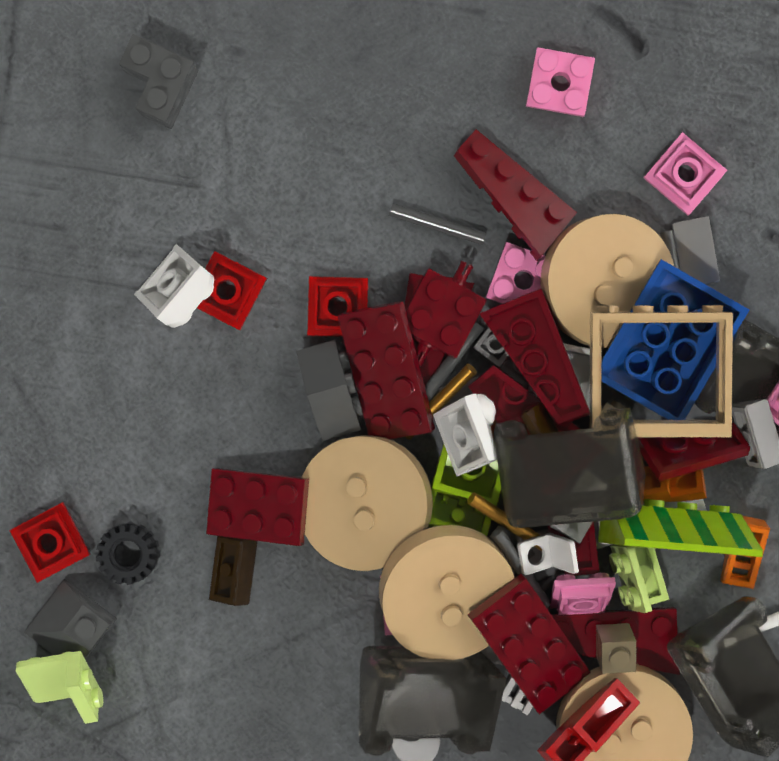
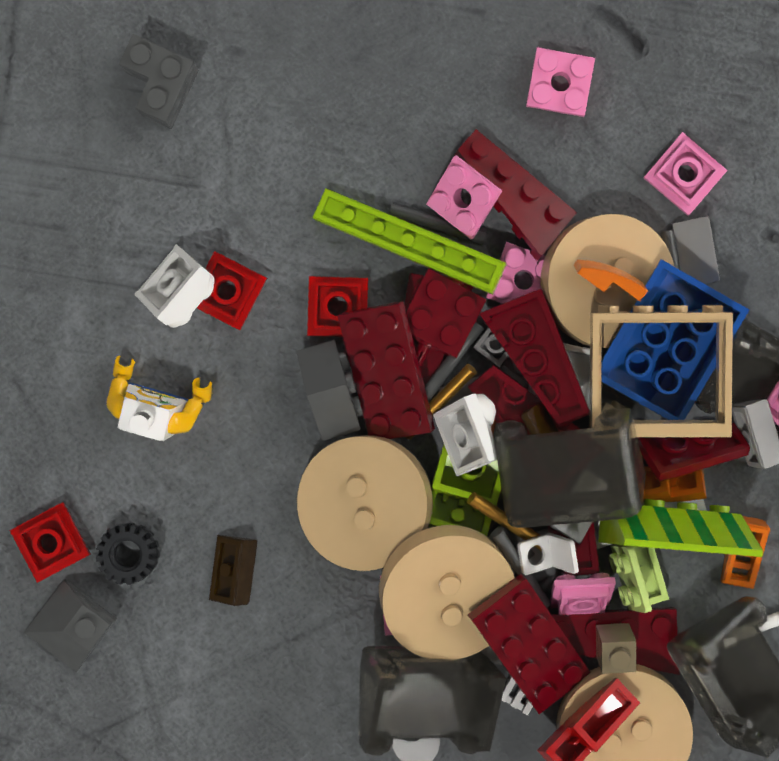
yellowish green bracket [16,651,103,724] -> none
dark red plate [206,468,309,546] -> none
none -> torso [107,356,212,441]
none -> lime tile [313,188,507,295]
none -> bright pink piece [426,155,502,239]
none -> orange slope [574,260,648,301]

